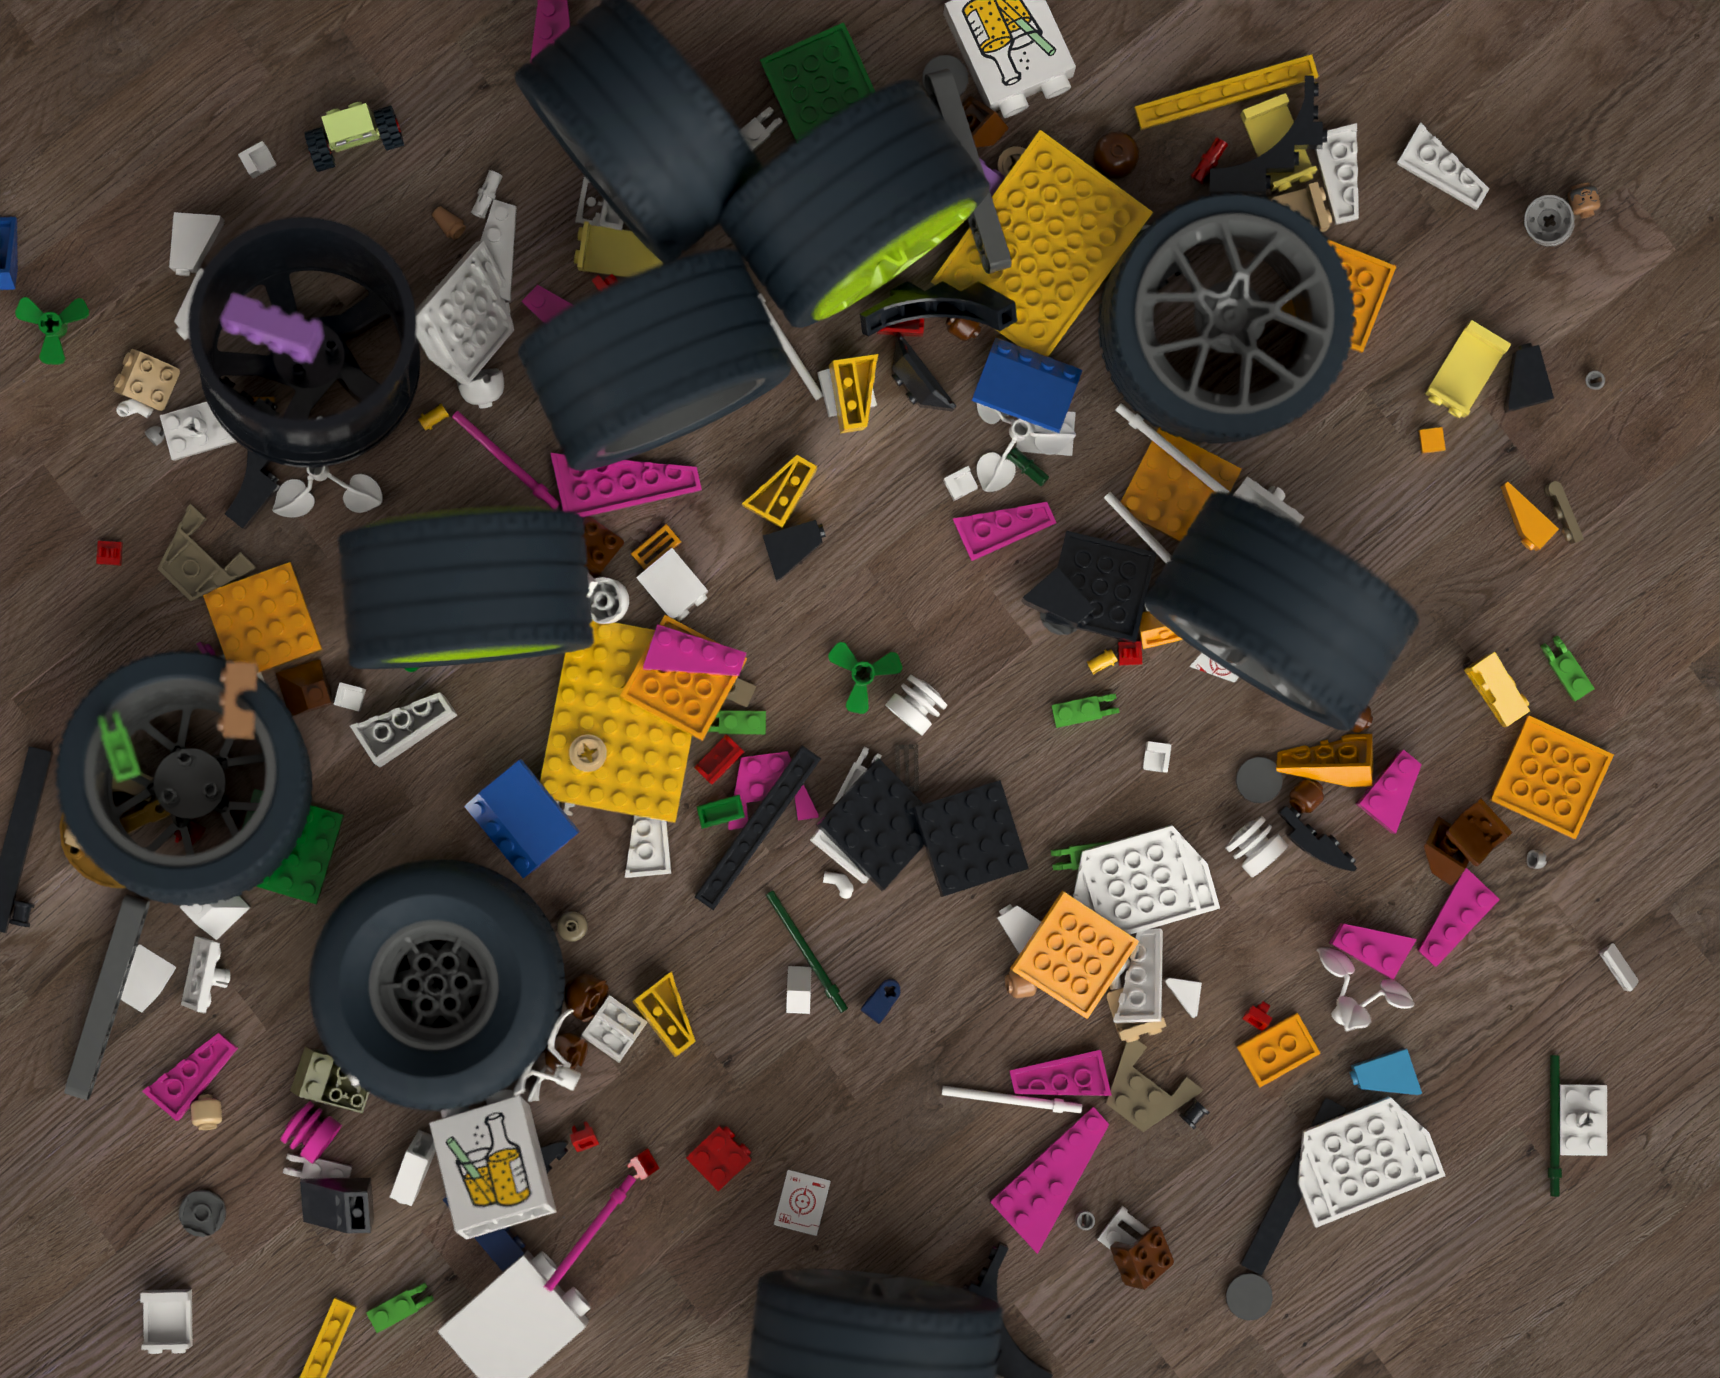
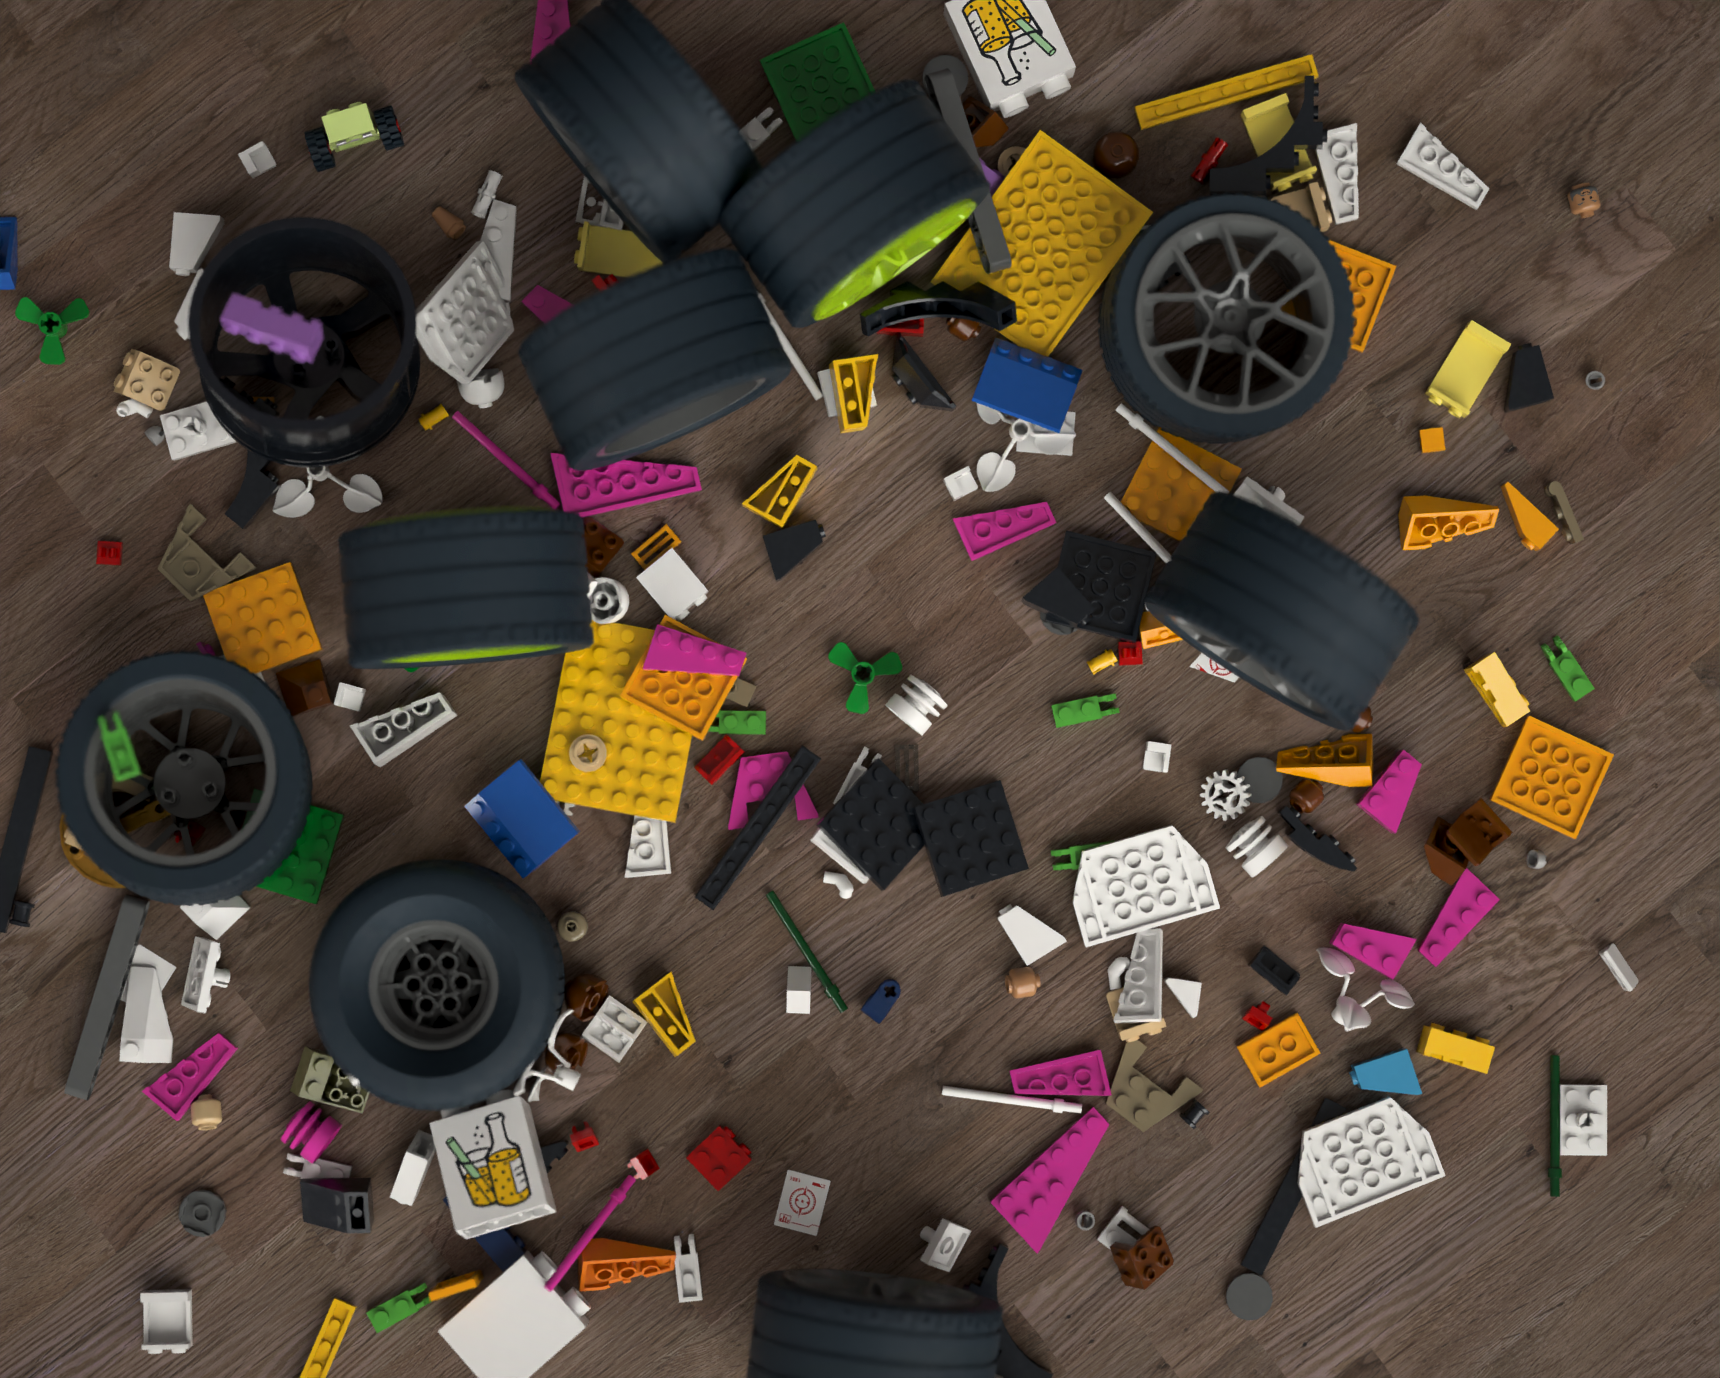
medium nougat arch [219,662,258,739] -> none
green tile [697,795,745,829] -> none
dark green axle [1006,447,1049,486] -> none
light orange plate [1010,891,1139,1019] -> none
light grey wheel [1524,195,1574,246] -> none
none -> white wedge [119,966,173,1063]
none -> light orange tile [428,1269,484,1301]
none -> orange wedge [577,1238,676,1292]
none -> white hinge [674,1234,703,1303]
none -> white tile [920,1219,971,1272]
none -> white gear [1200,769,1252,821]
none -> black hinge [1248,945,1300,996]
none -> light orange wedge [1398,495,1499,550]
none -> yellow wedge [1416,1023,1495,1074]

